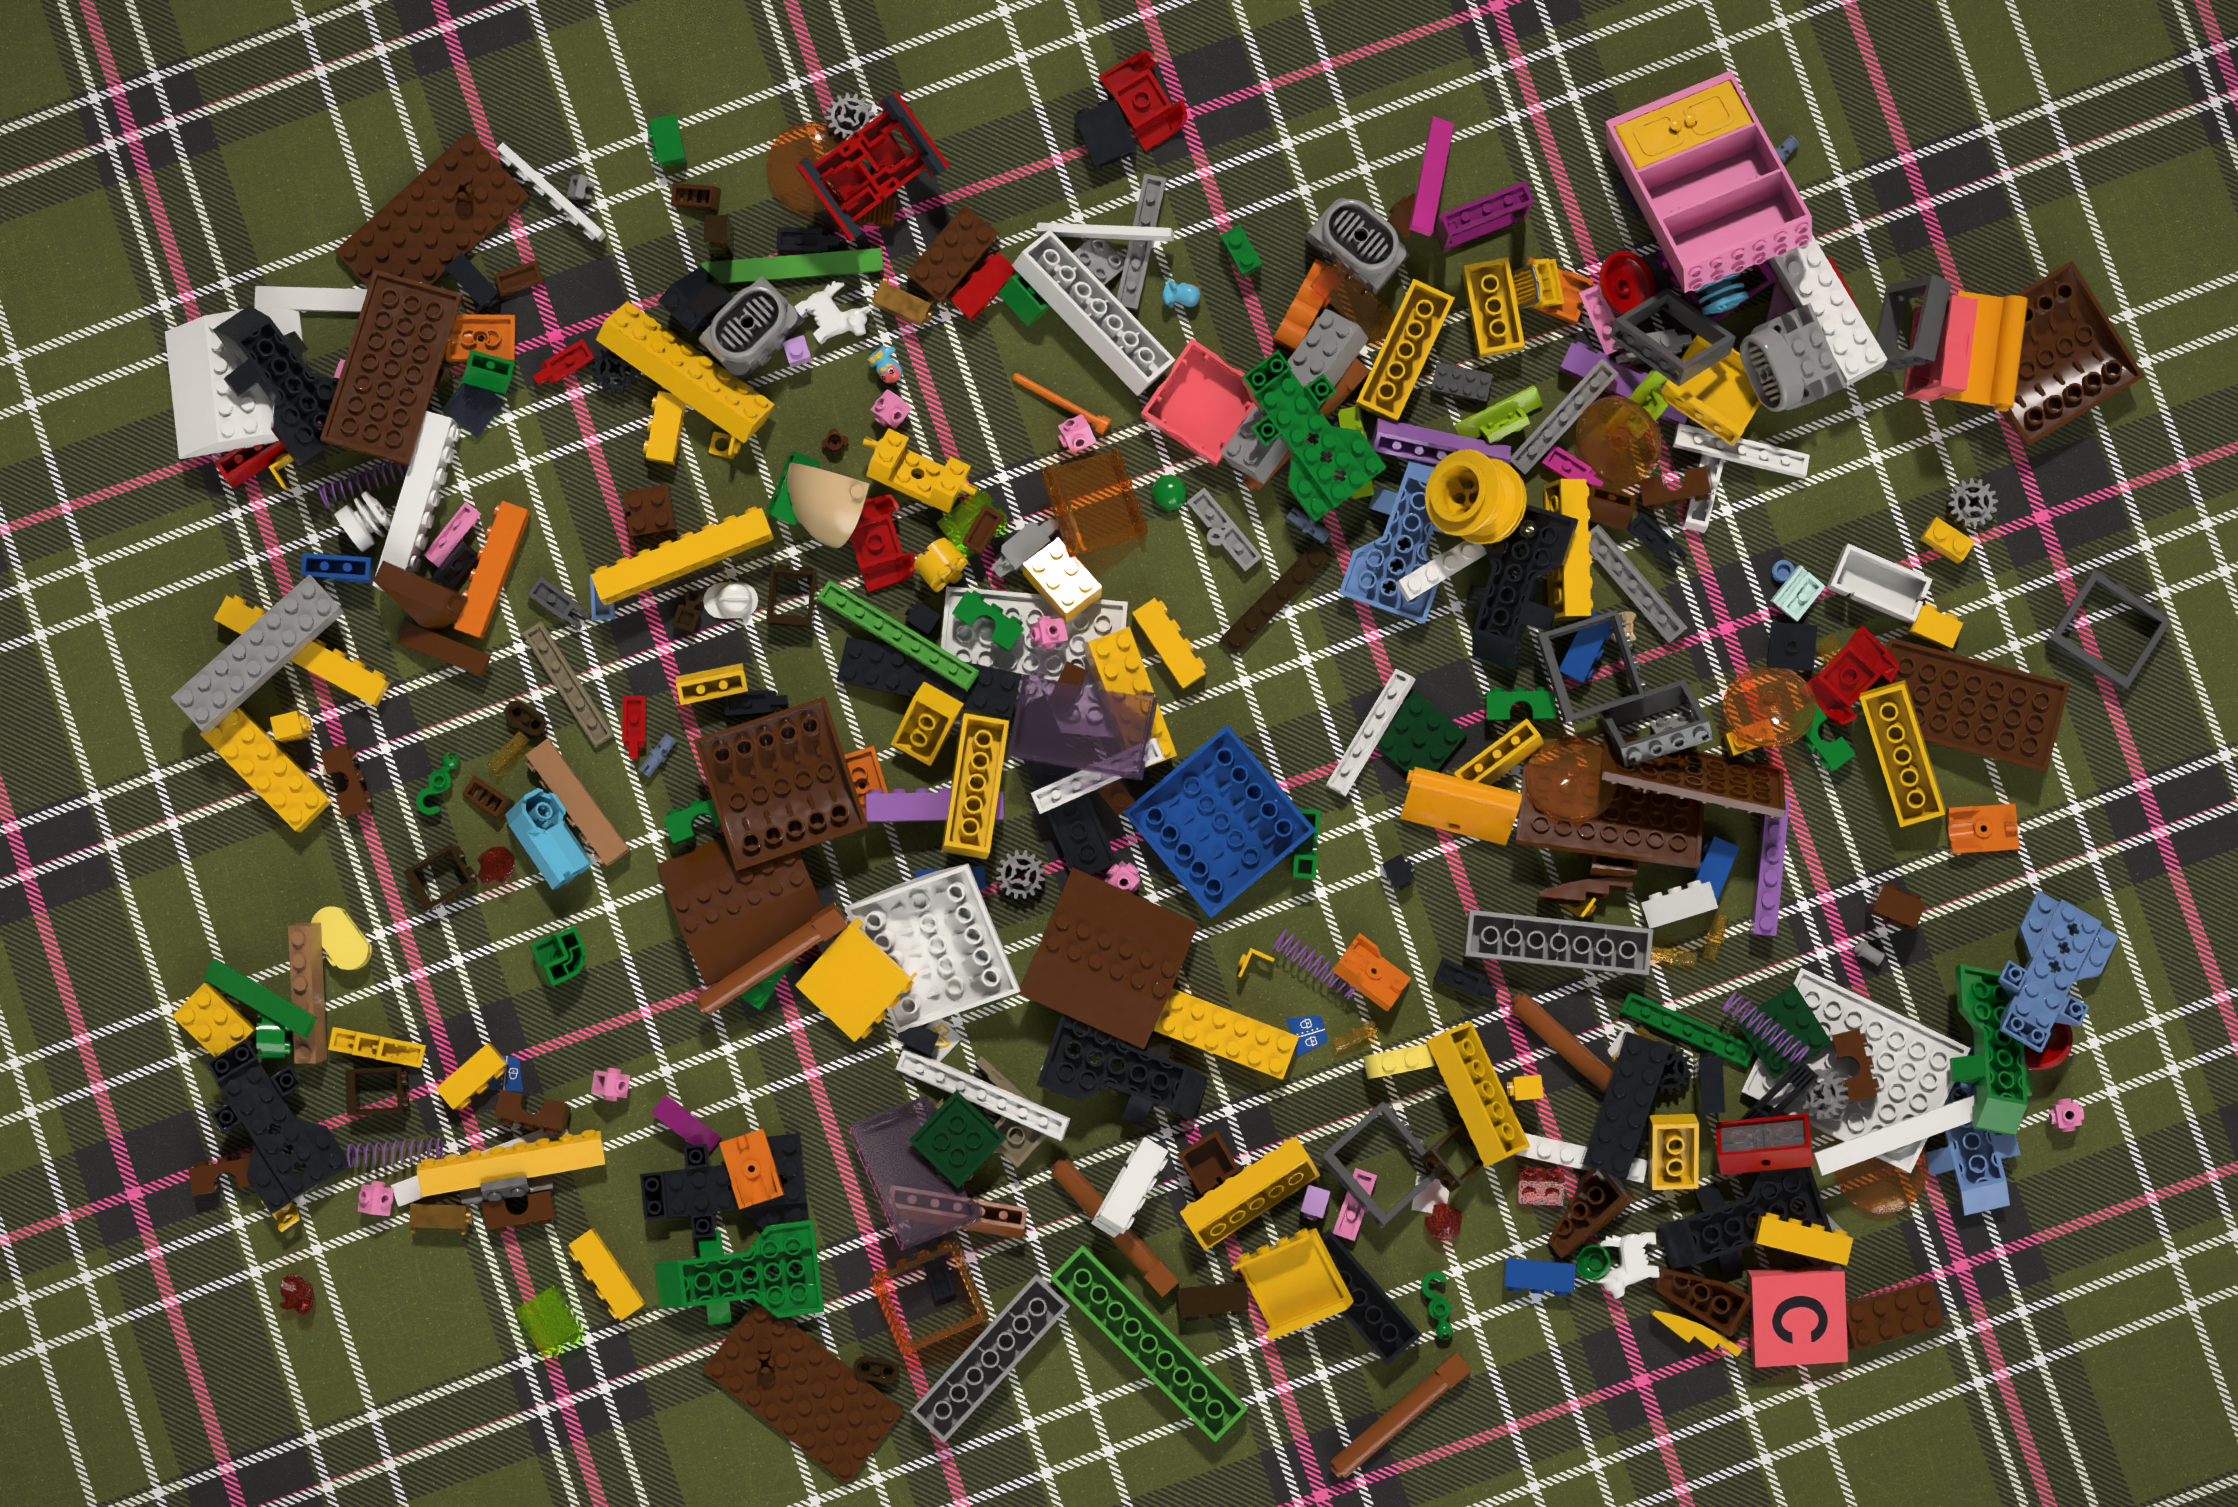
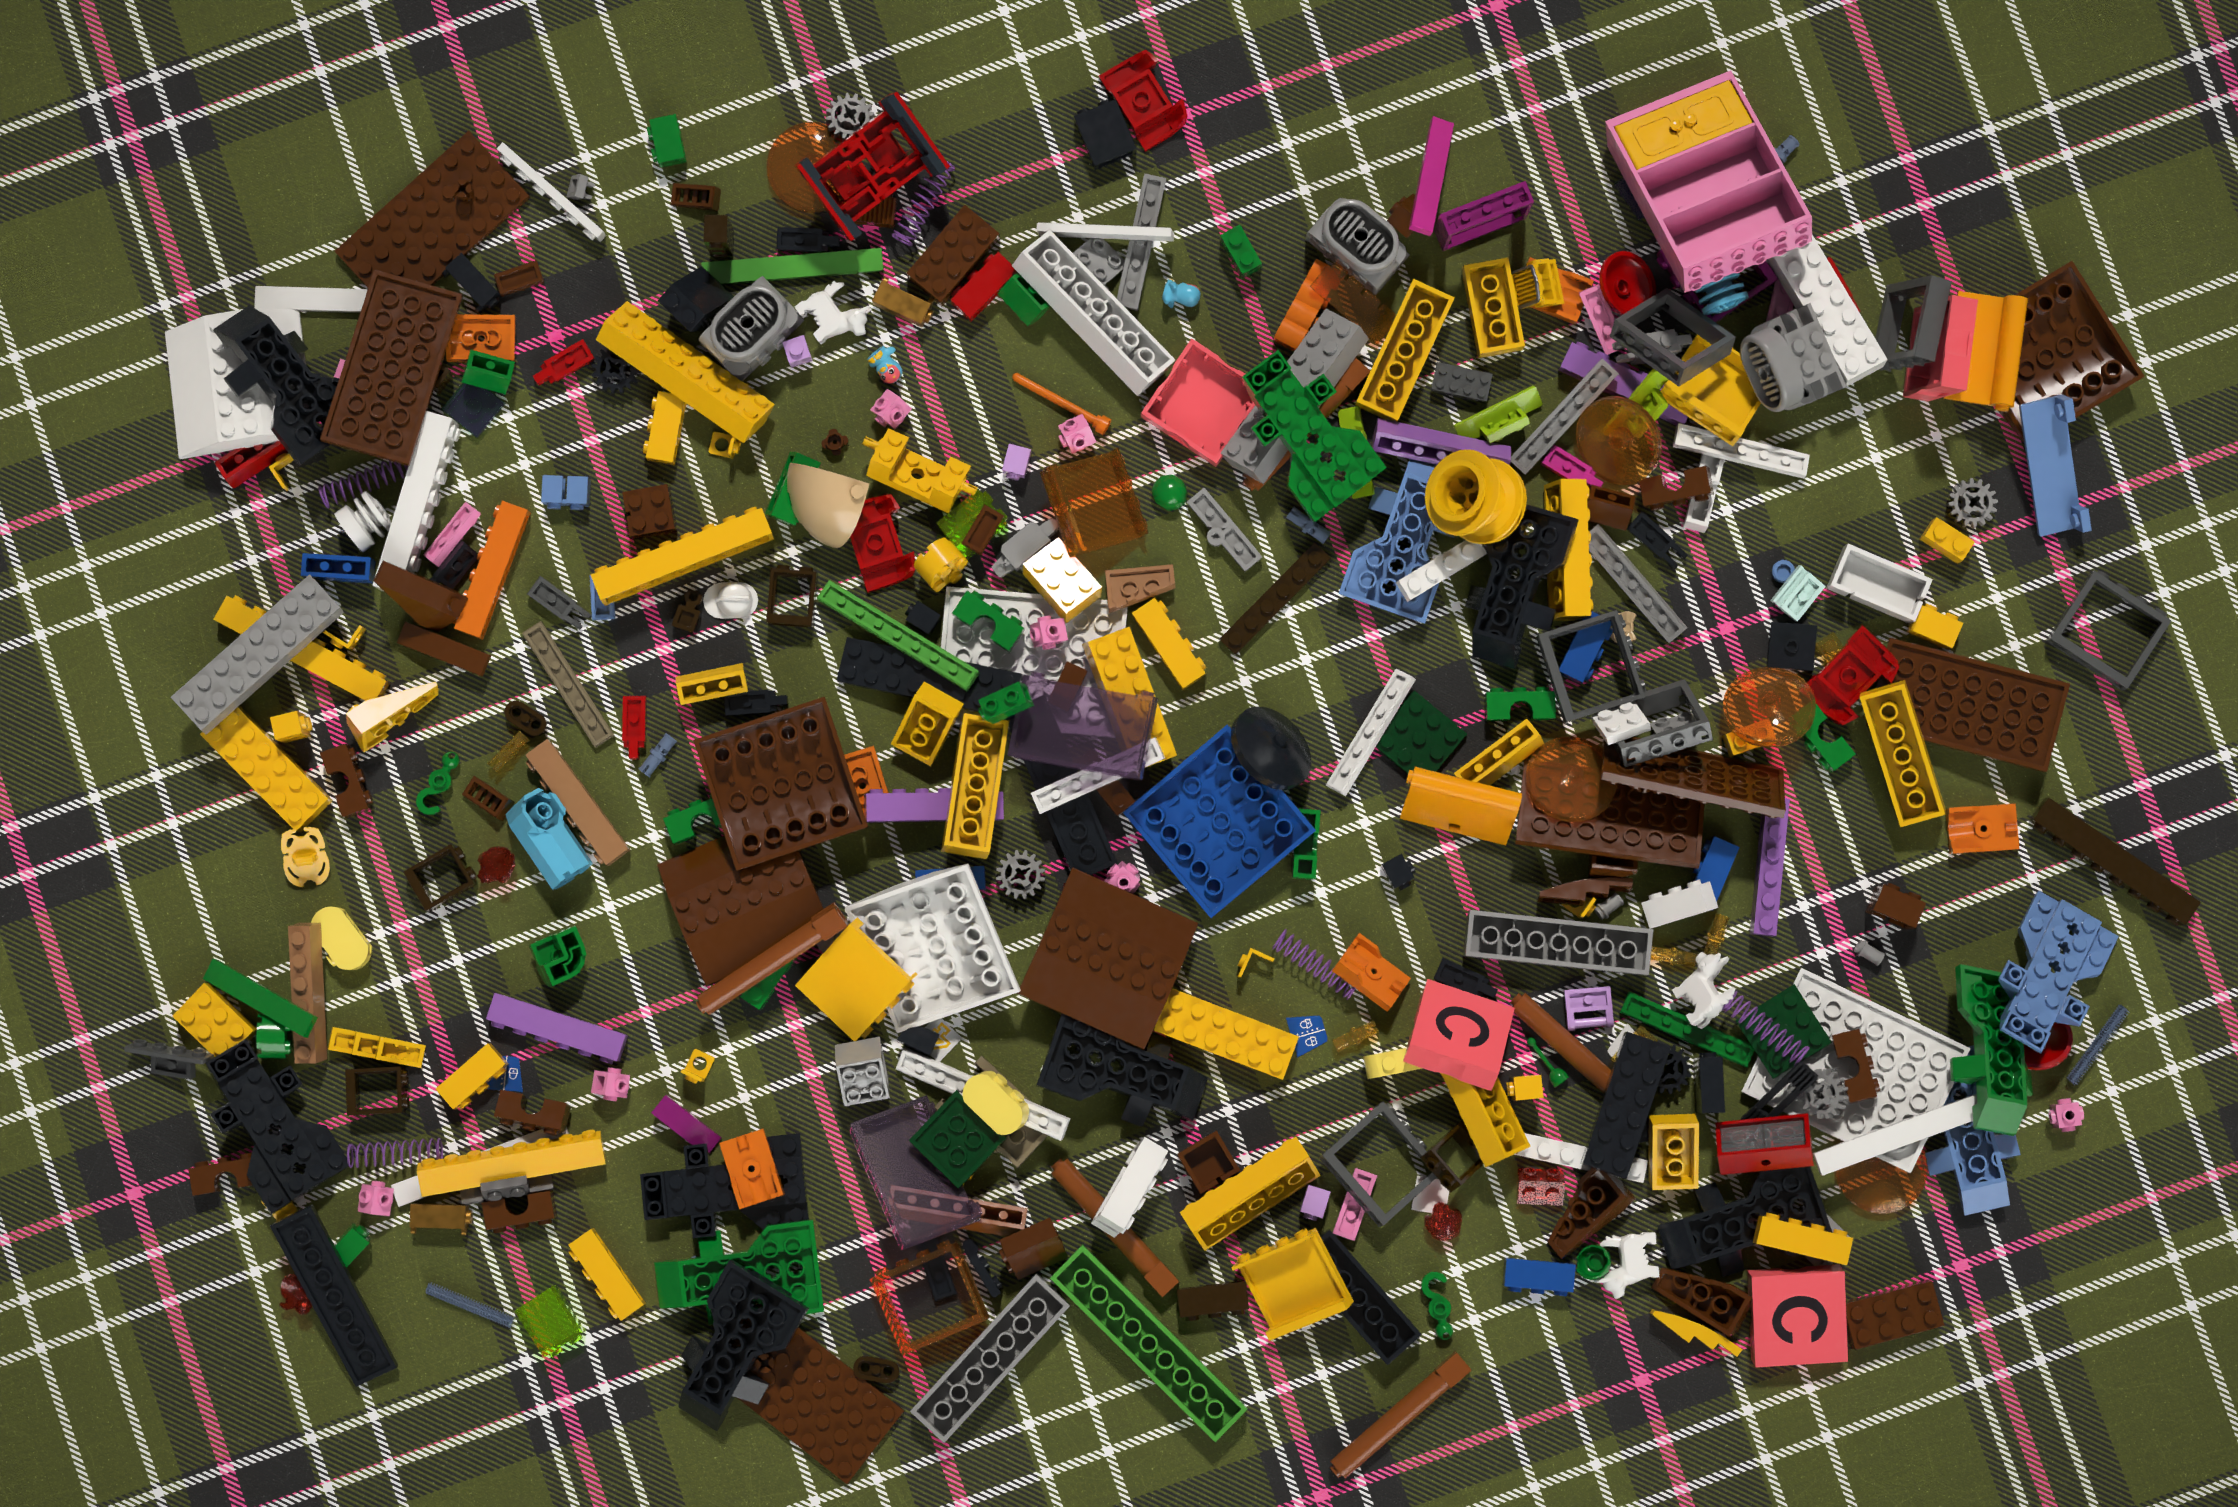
none -> dark grey bracket [124,1039,214,1080]
none -> black plate [270,1204,398,1387]
none -> yellow shield [281,827,330,887]
none -> yellow bracket [323,625,366,651]
none -> green brick [334,1223,371,1268]
none -> wedge [346,682,439,752]
none -> sand blue axle [426,1282,515,1328]
none -> medium lavender brick [486,993,628,1064]
none -> medium blue piece [541,475,591,510]
none -> black piece [678,1259,809,1431]
none -> yellow bracket [681,1049,715,1084]
none -> light grey brick [835,1037,890,1106]
none -> medium lavender piece [892,161,955,246]
none -> black hinge [962,1238,1003,1298]
none -> light yellow brick [963,1071,1029,1135]
none -> green brick [978,682,1034,724]
none -> reddish brown brick [999,1218,1069,1280]
none -> lavender brick [1002,444,1032,481]
none -> medium nougat wing [1105,564,1175,614]
none -> black dish [1231,706,1311,790]
none -> coral tile [1403,979,1515,1091]
none -> green hinge [1527,1038,1569,1088]
none -> lavender plate [1564,986,1614,1031]
none -> white plate [1591,701,1651,745]
none -> light grey pin [1594,892,1624,920]
none -> white animal [1672,952,1735,1029]
none -> medium blue bracket [2019,394,2092,537]
none -> dark brown brick [2029,797,2201,927]
none -> sand blue axle [2066,1005,2130,1085]

